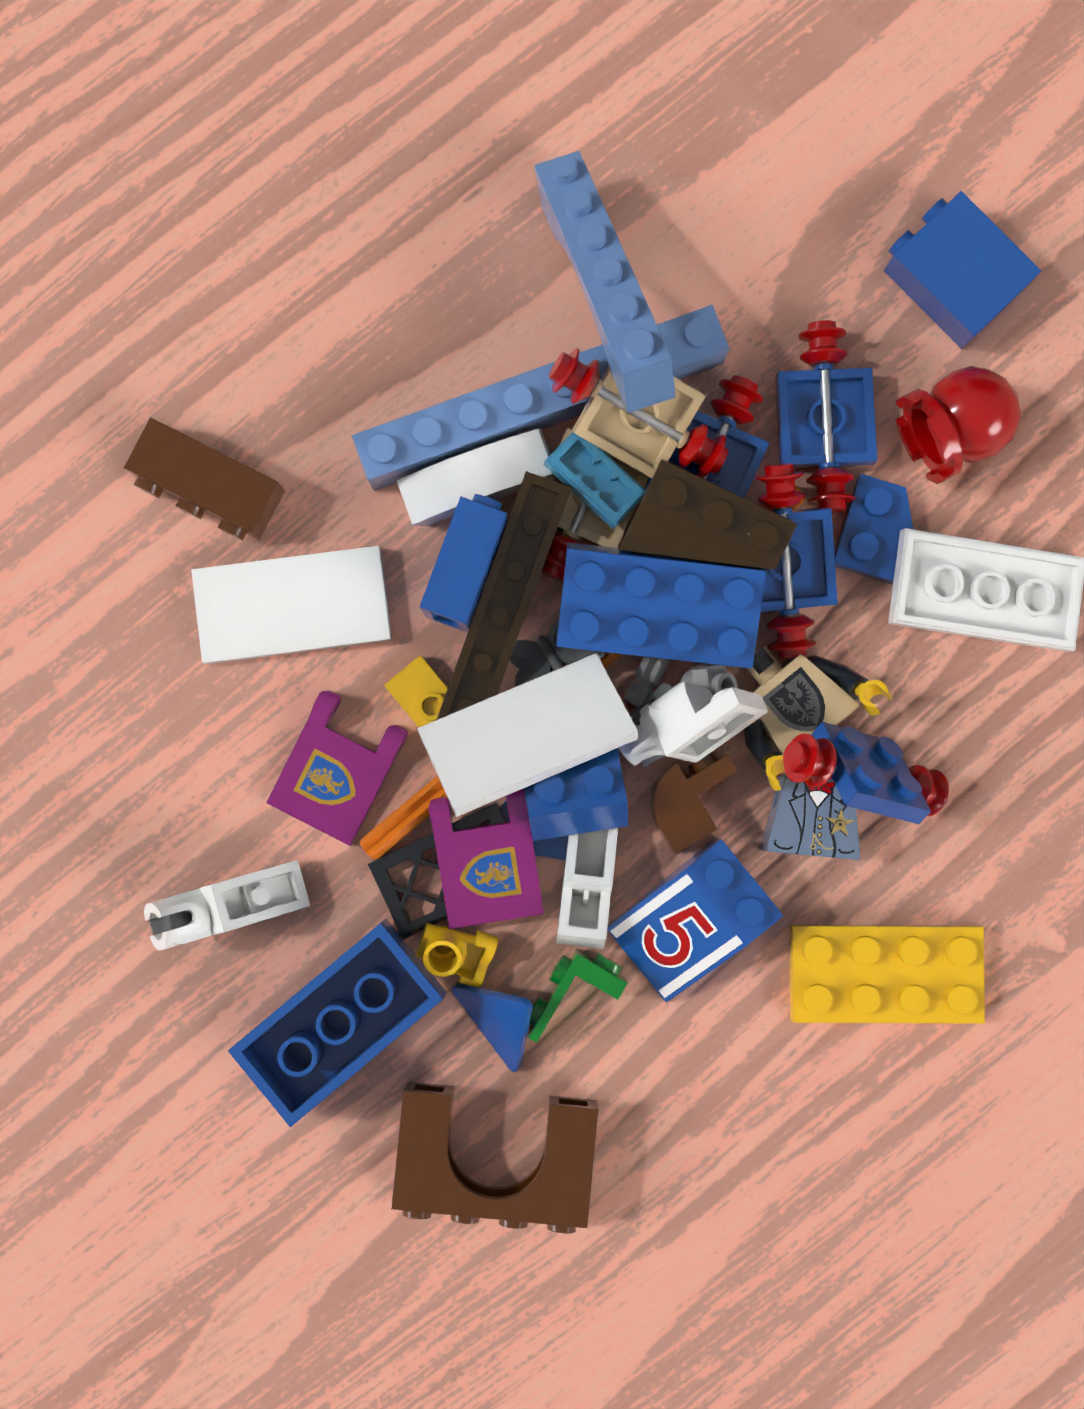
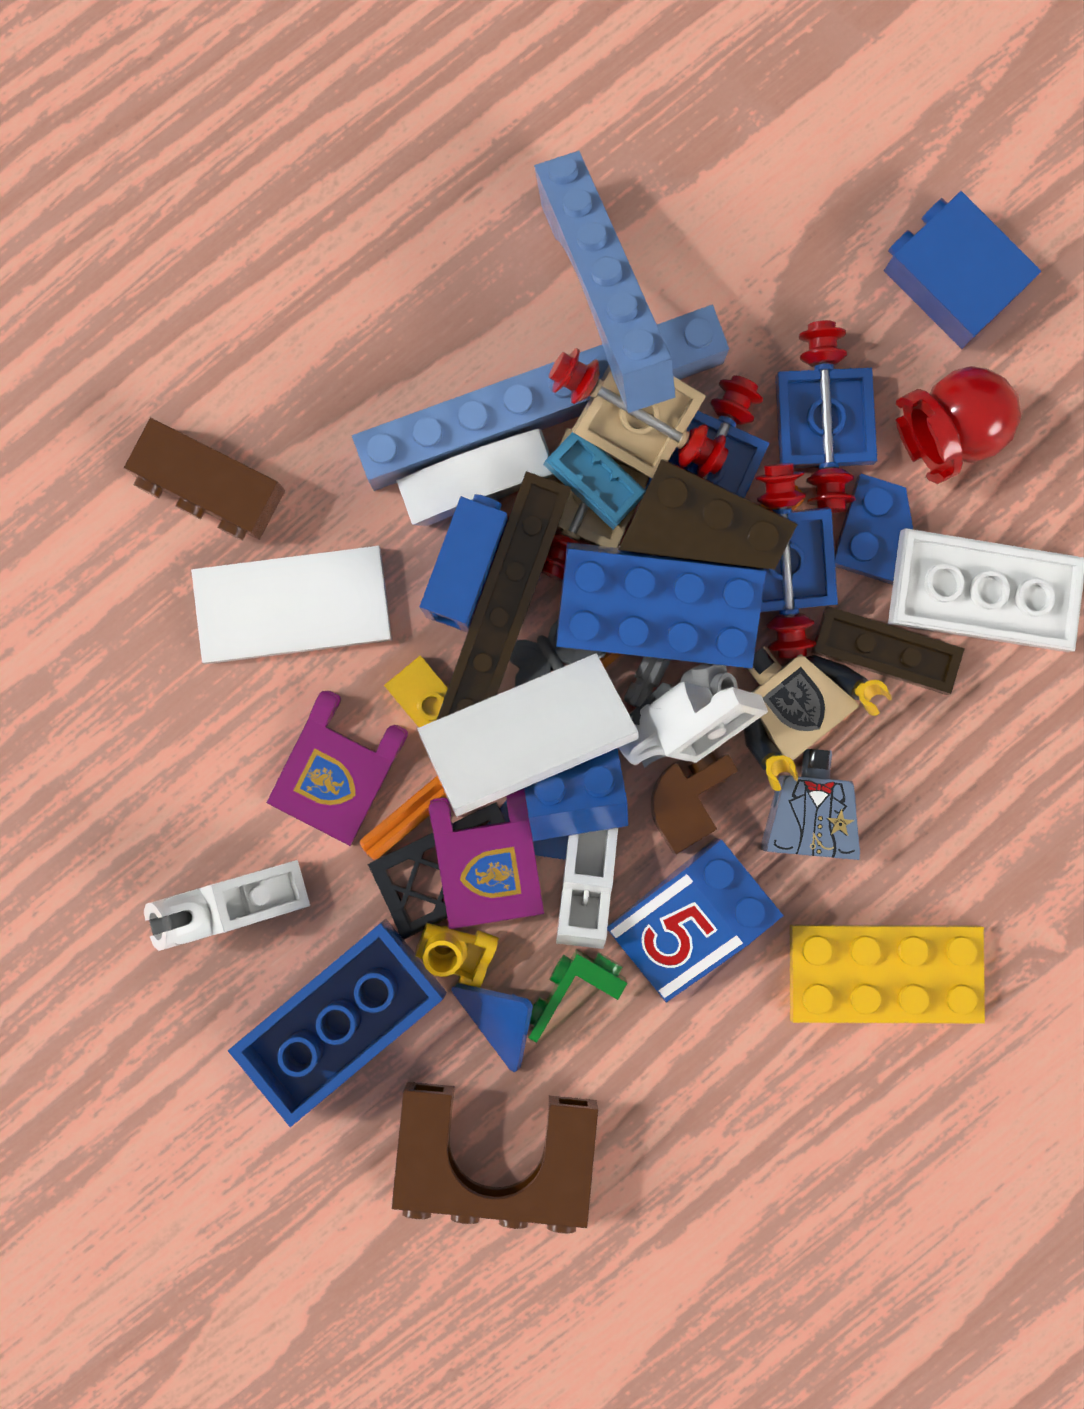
blue plate [783,721,949,824] -> none
none -> dark brown plate [811,606,965,695]

